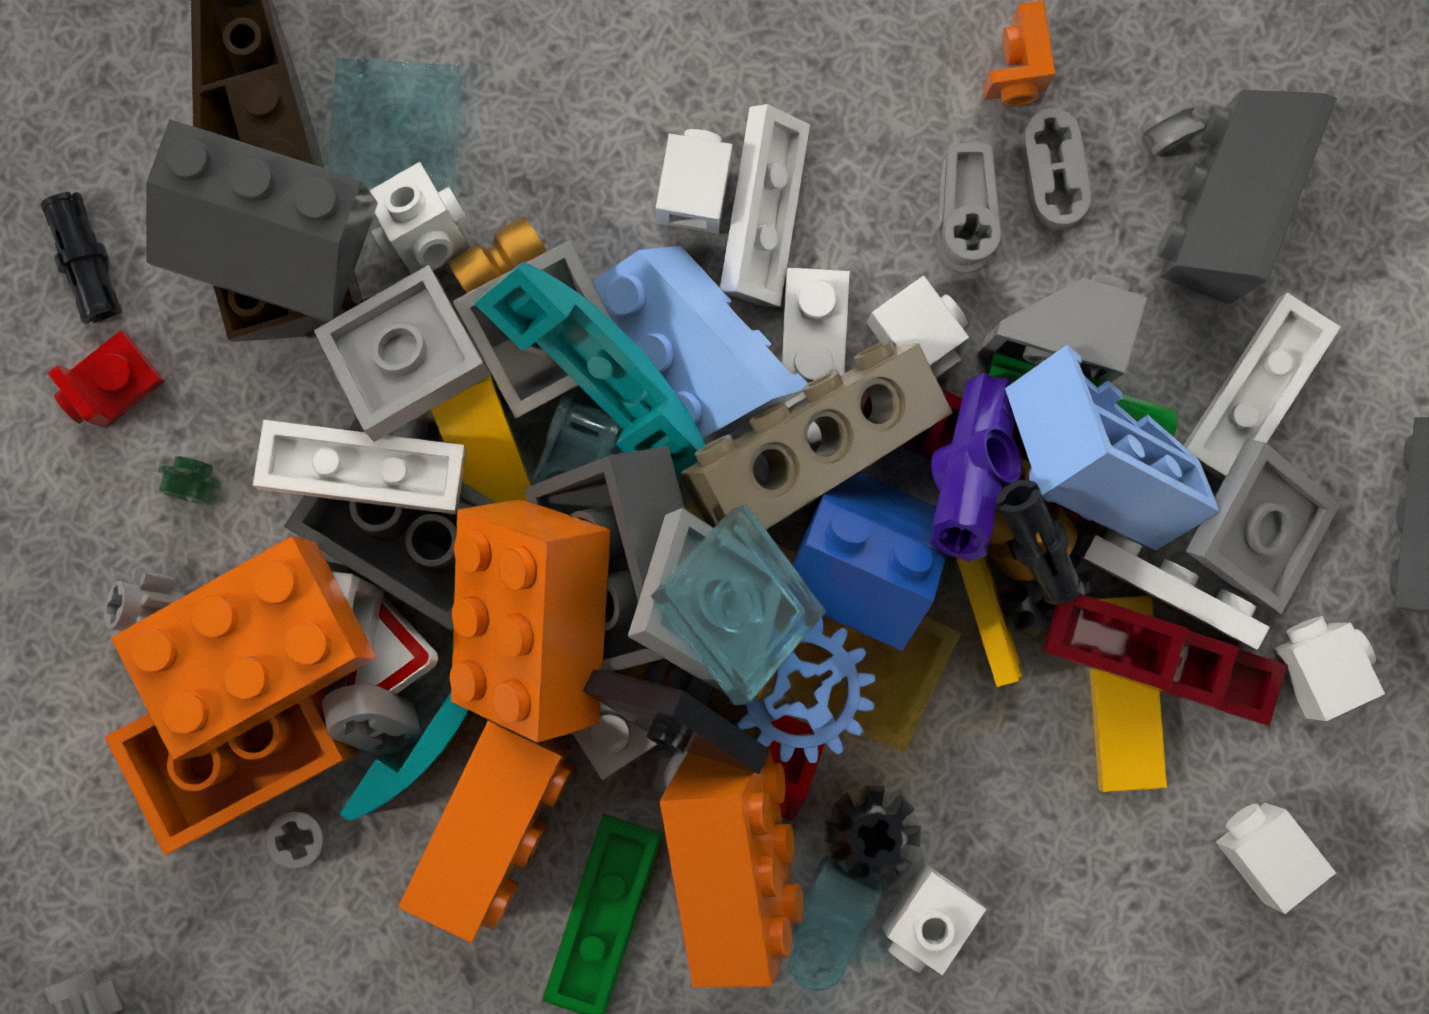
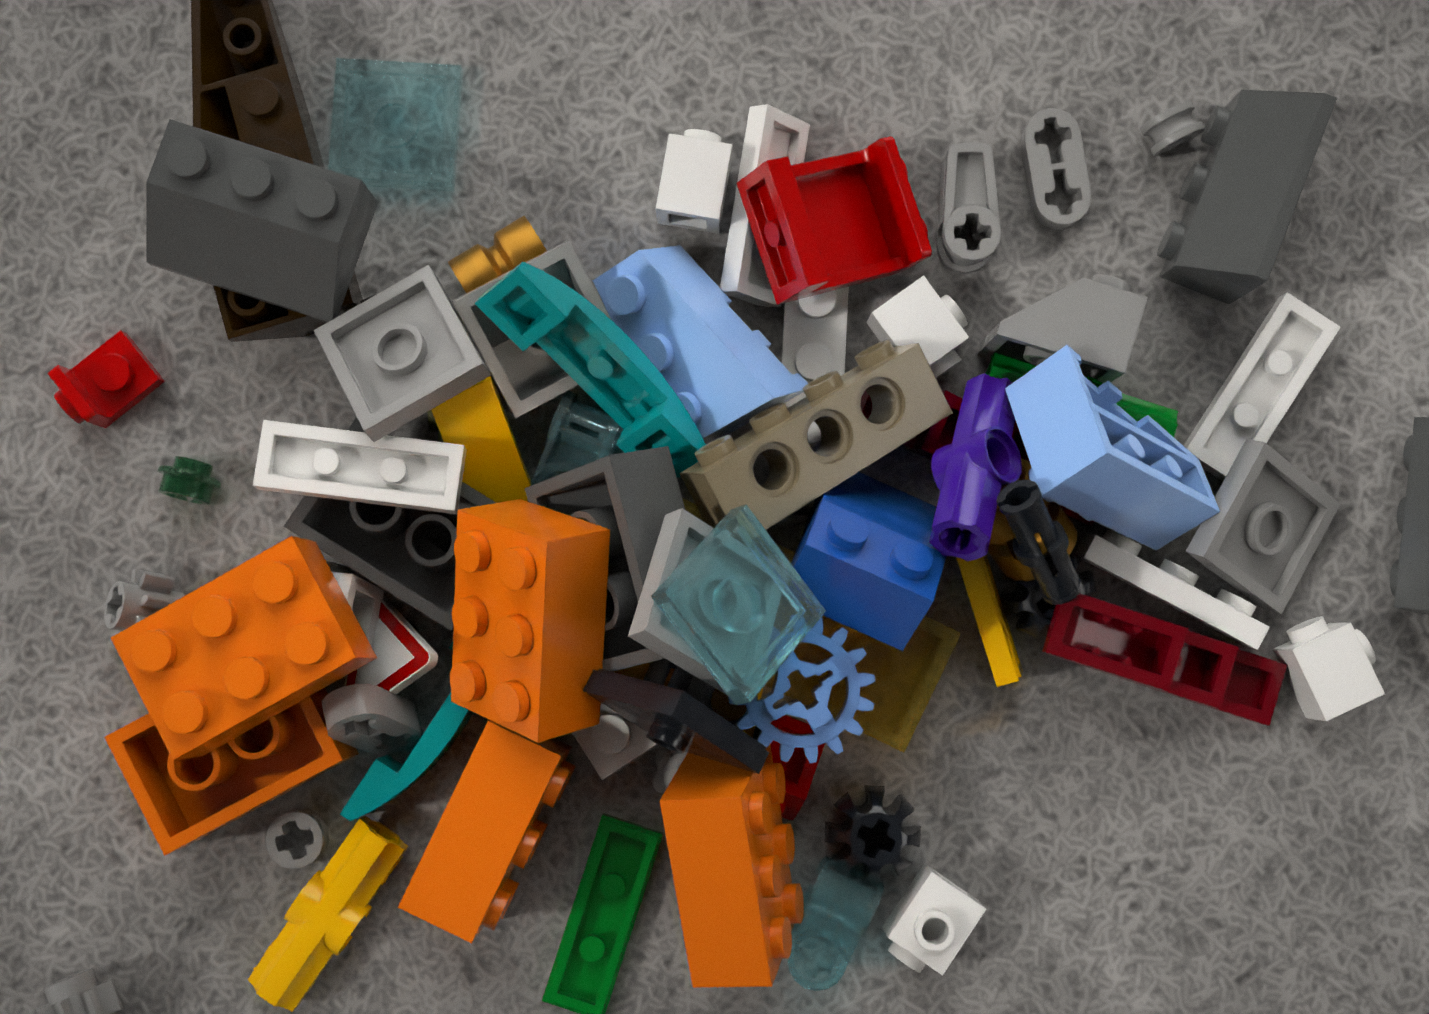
black pin [41,192,122,324] -> none
white brick [369,162,470,274] -> none
orange bracket [983,0,1055,107] -> none
yellow tile [1089,596,1167,792] -> none
white brick [1216,803,1336,914] -> none
none -> yellow piece [248,815,409,1012]
none -> red panel [736,136,932,305]

